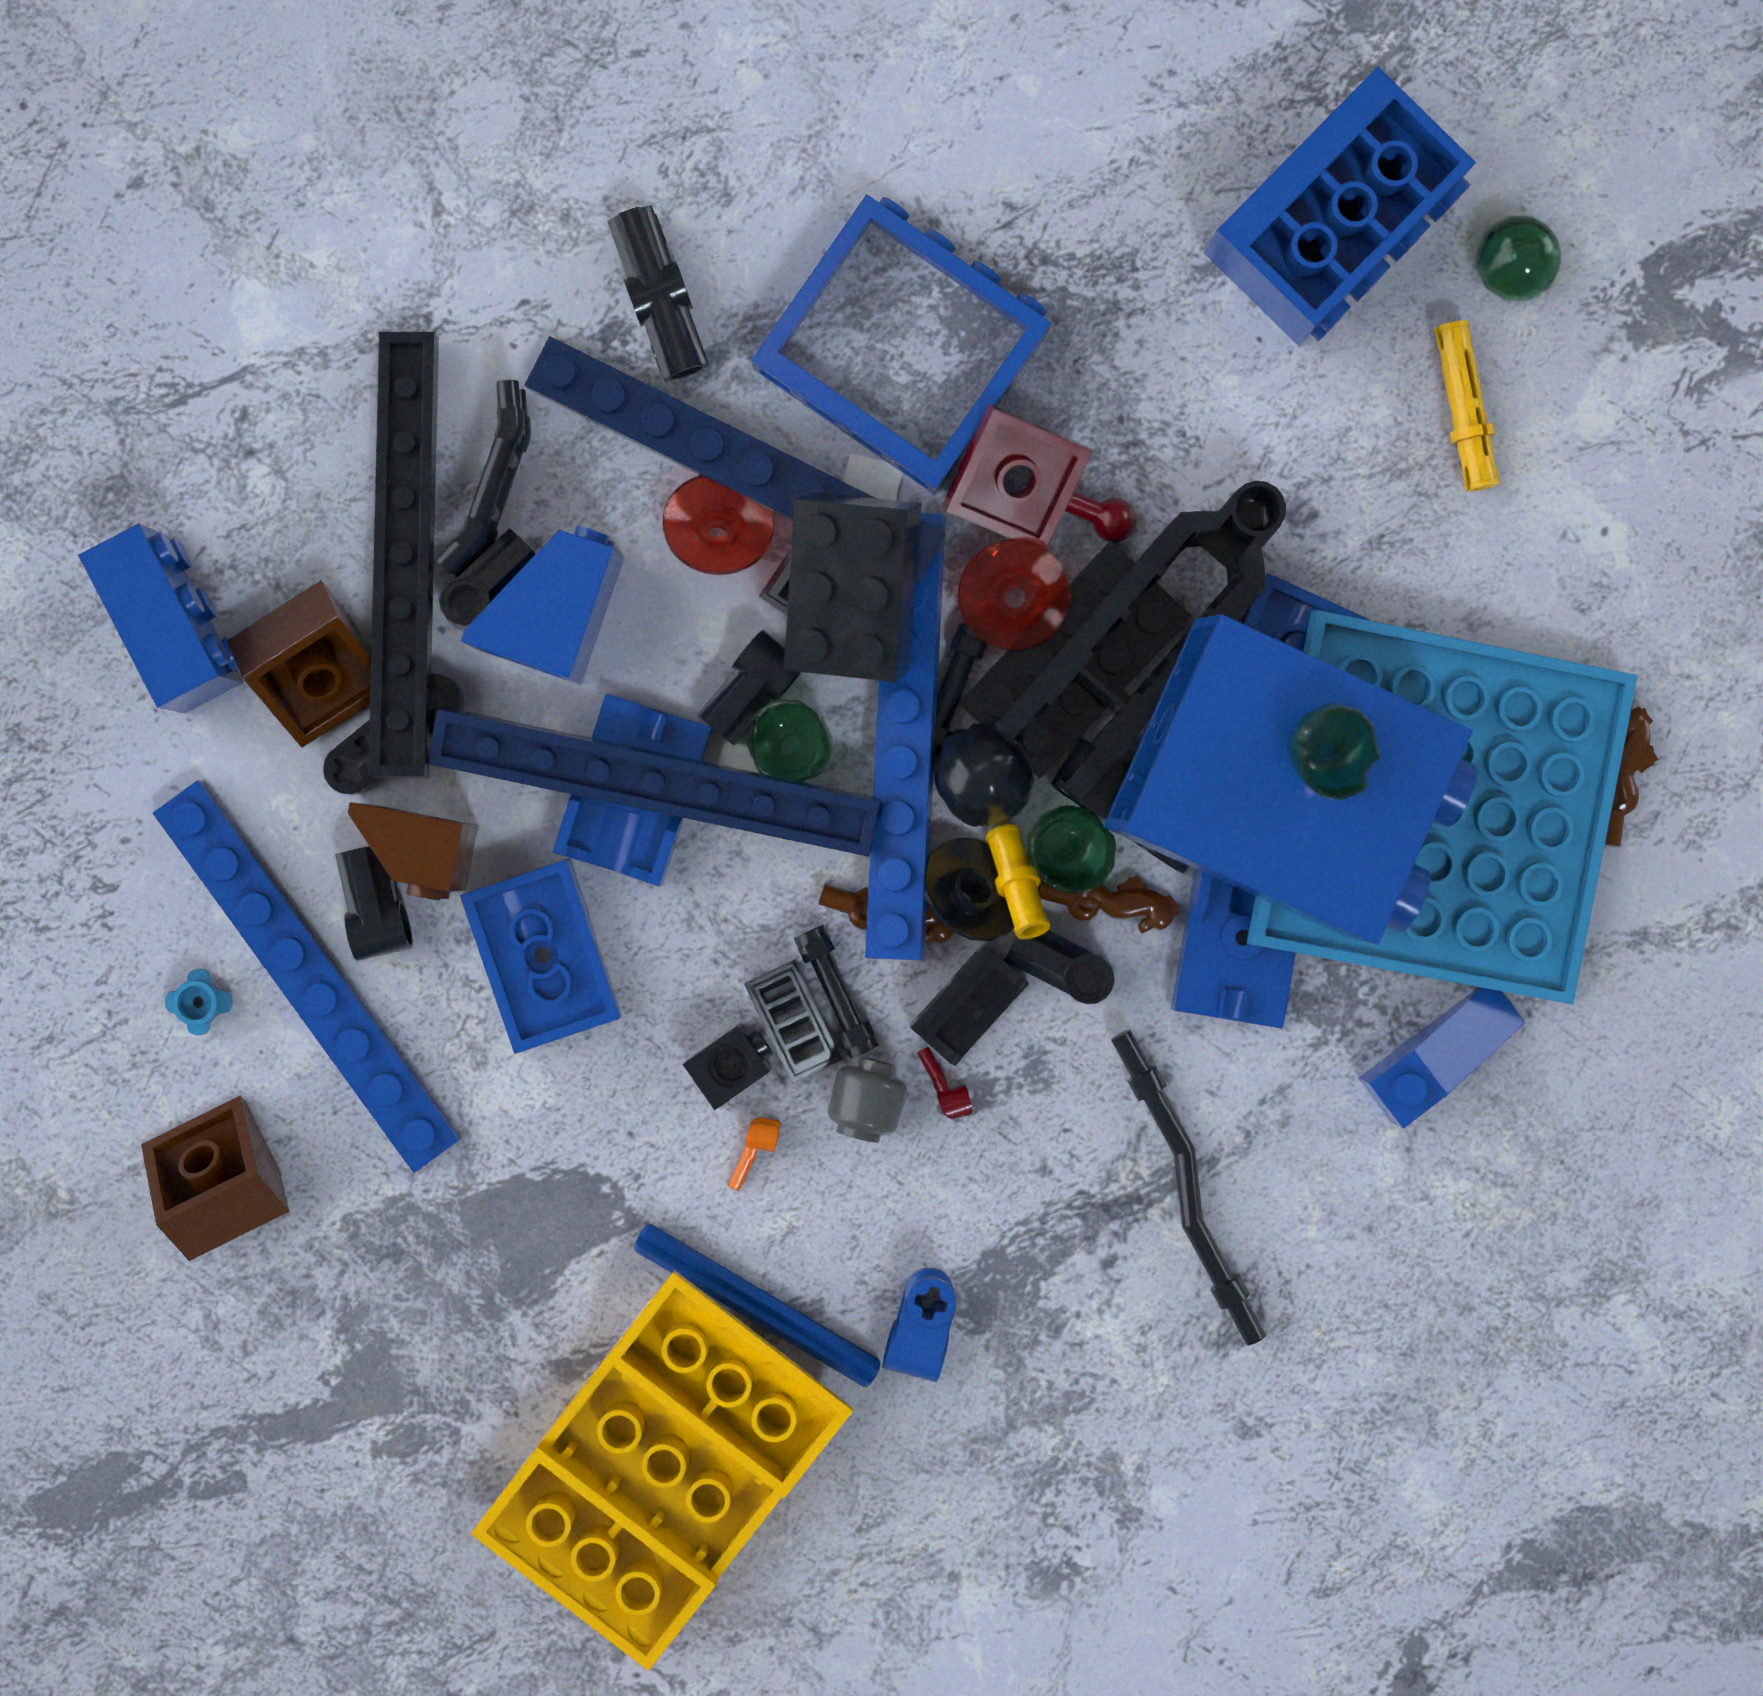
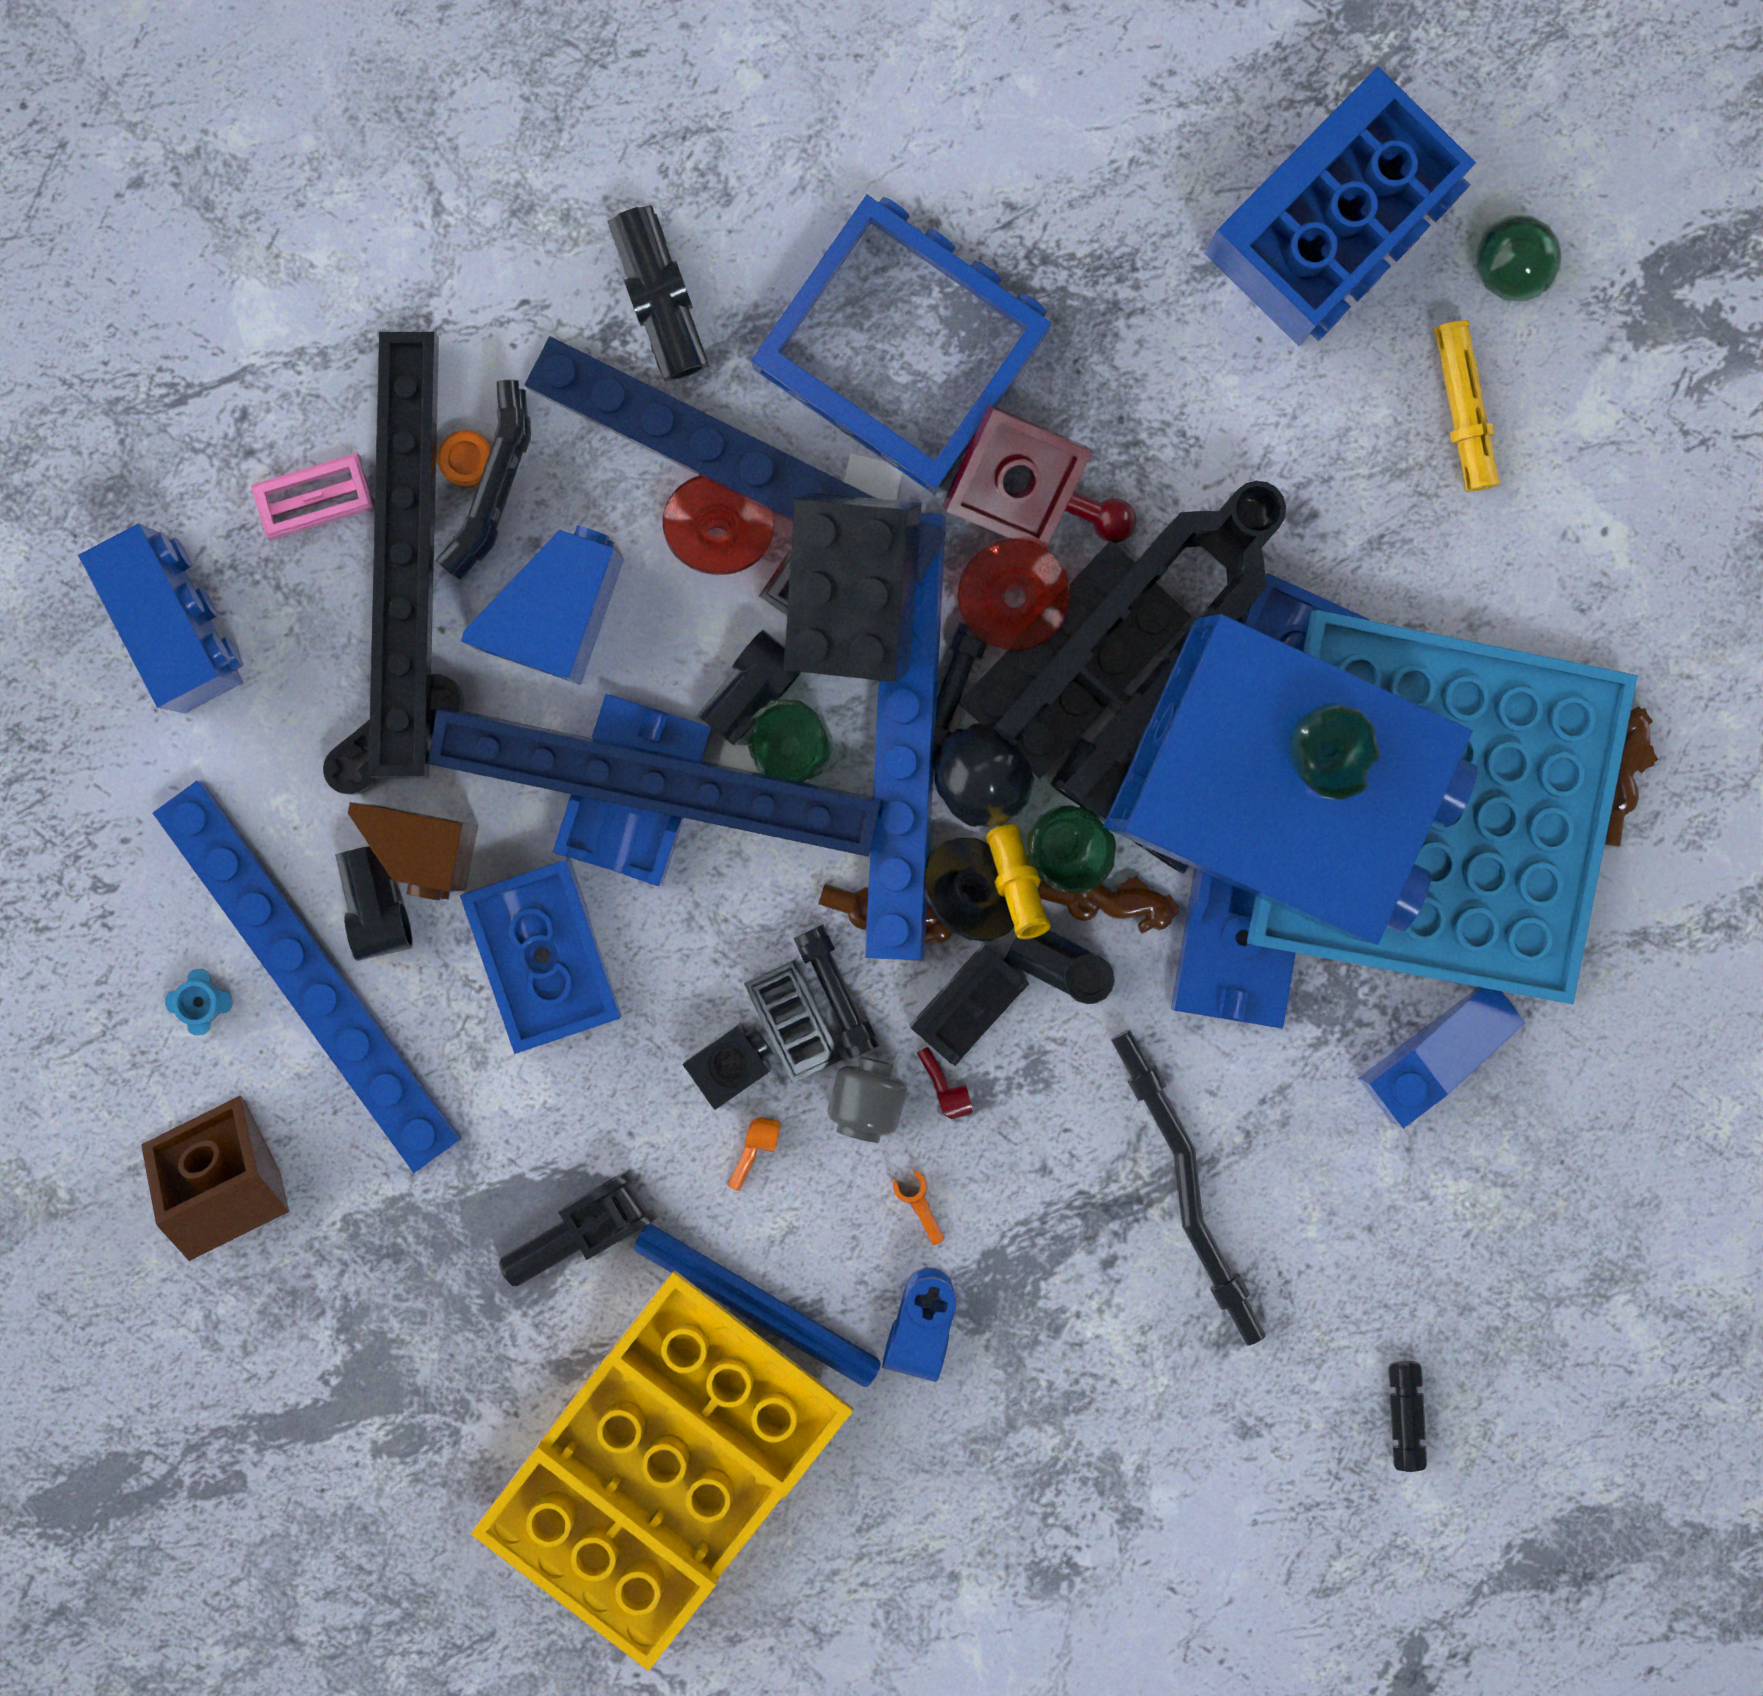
reddish brown slope [227,580,371,748] -> none
black piece [439,528,536,631] -> none
none -> bright pink tile [250,453,375,541]
none -> orange tile [437,430,492,488]
none -> black connector [499,1169,658,1286]
none -> orange hand [893,1170,945,1245]
none -> black axle [1388,1361,1427,1472]

